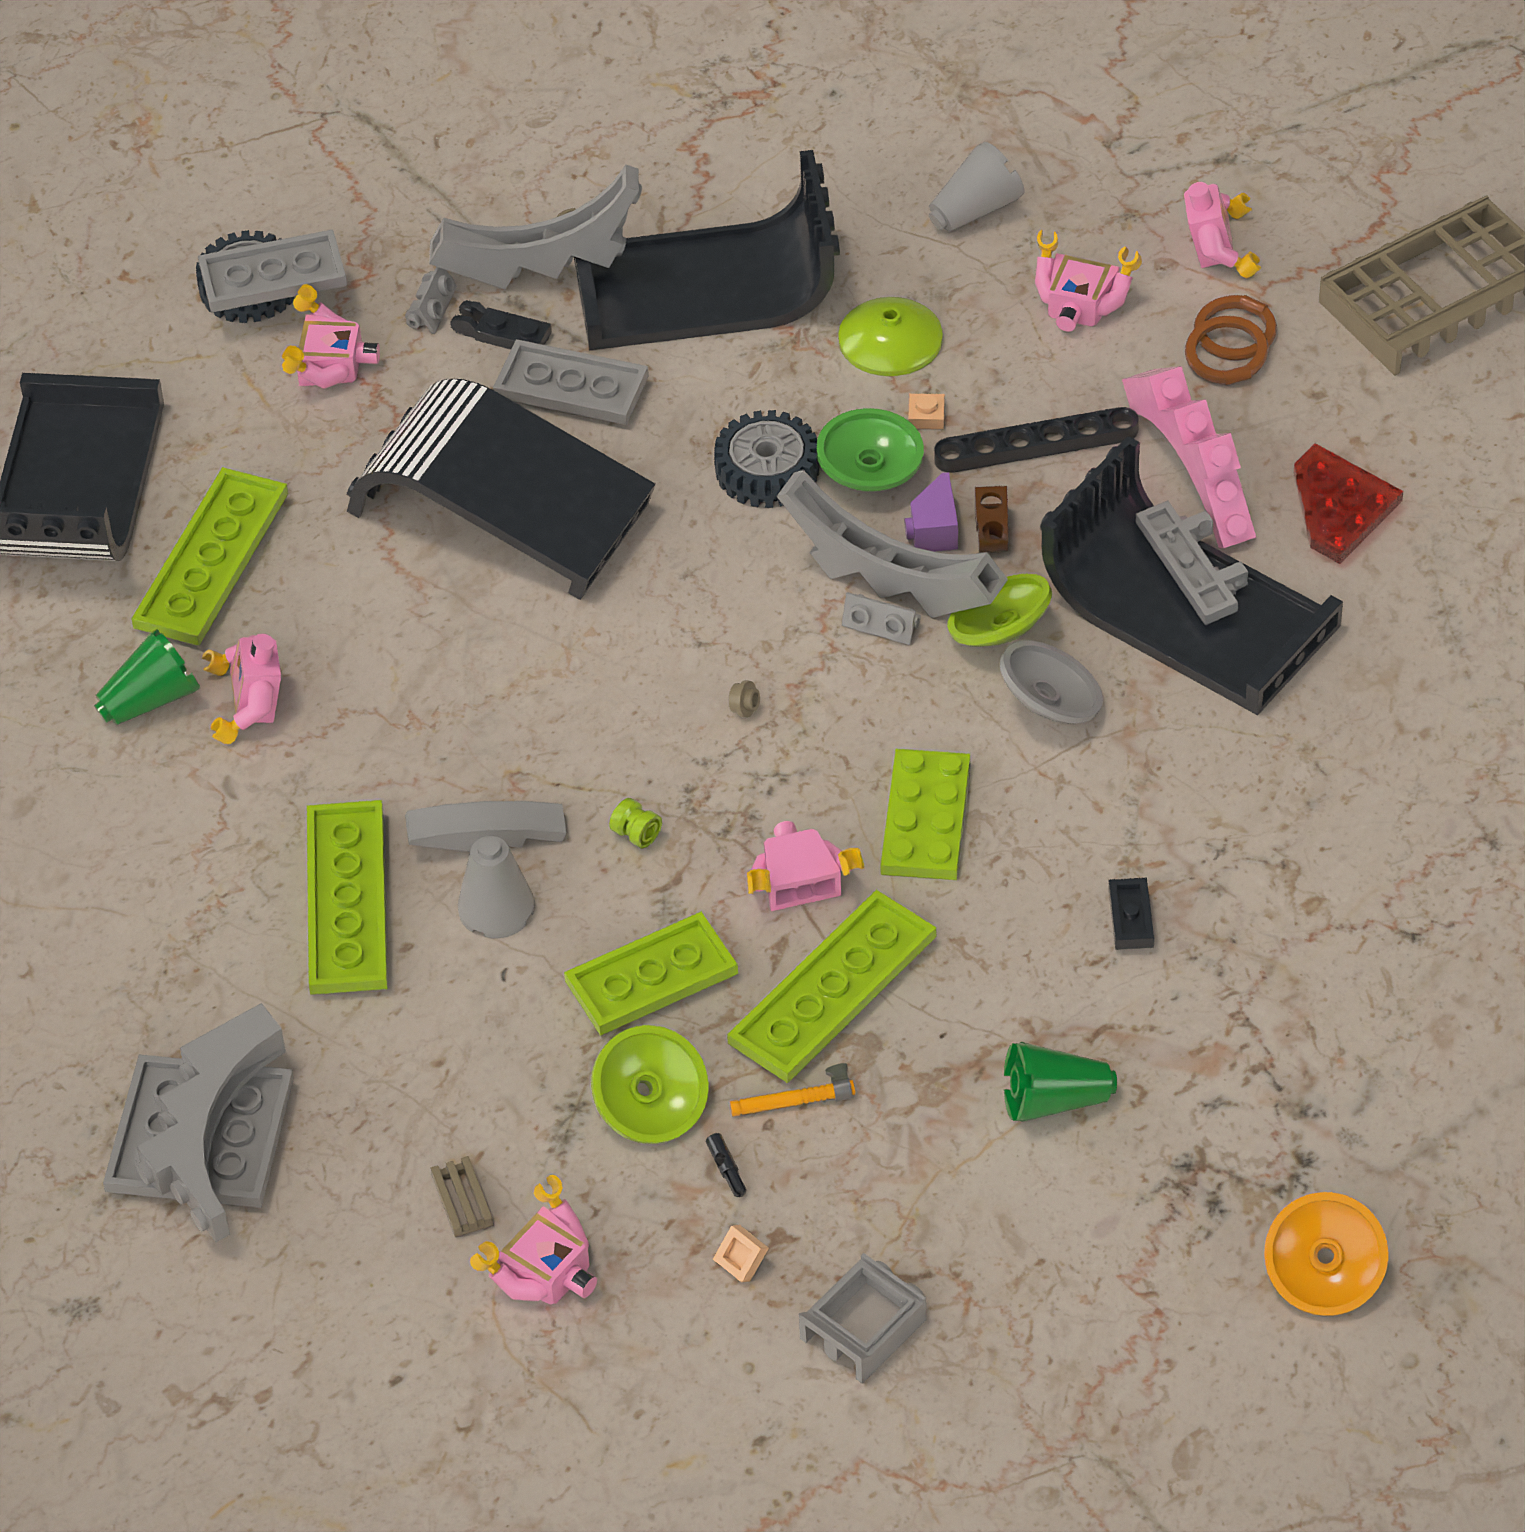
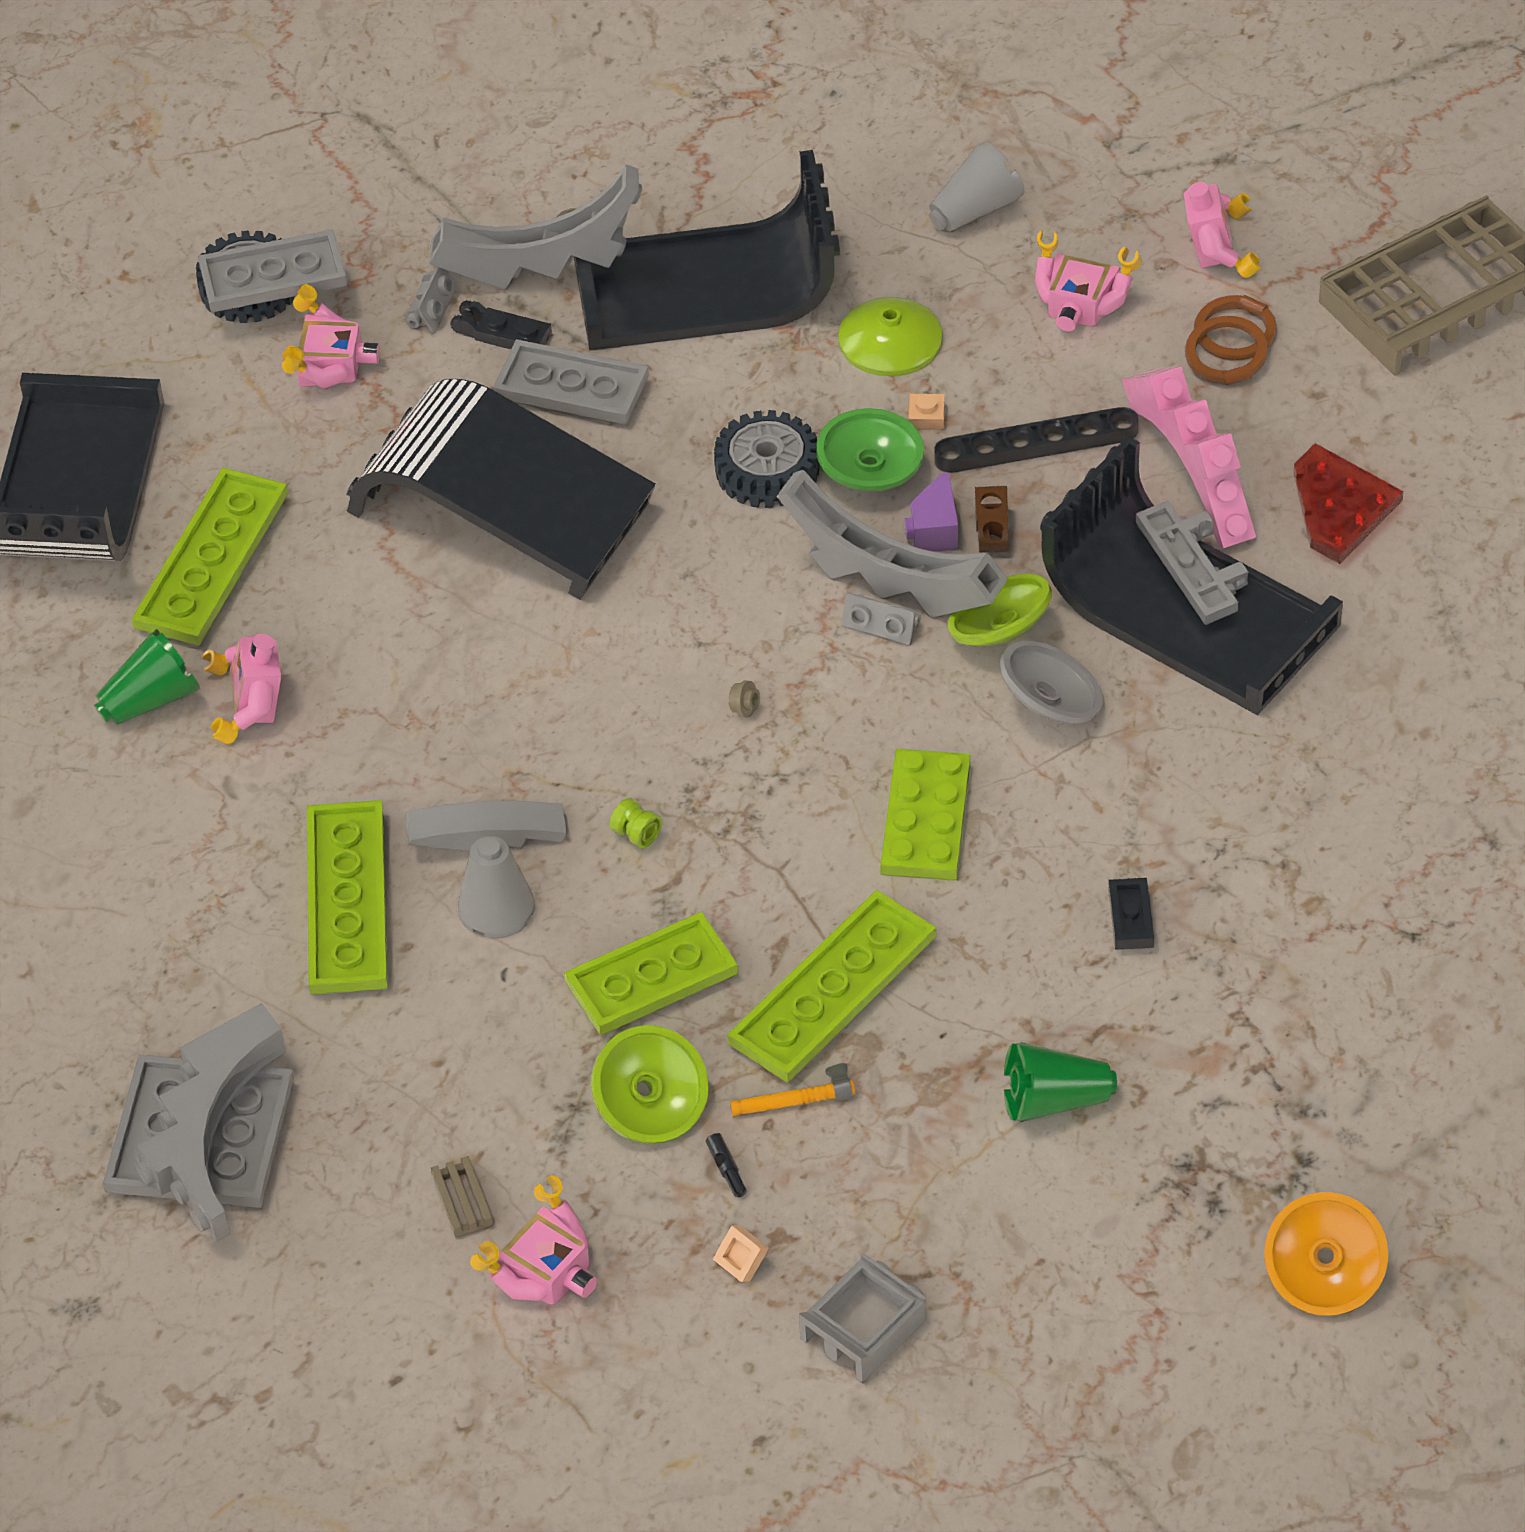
bright pink torso [747,821,865,911] -> none

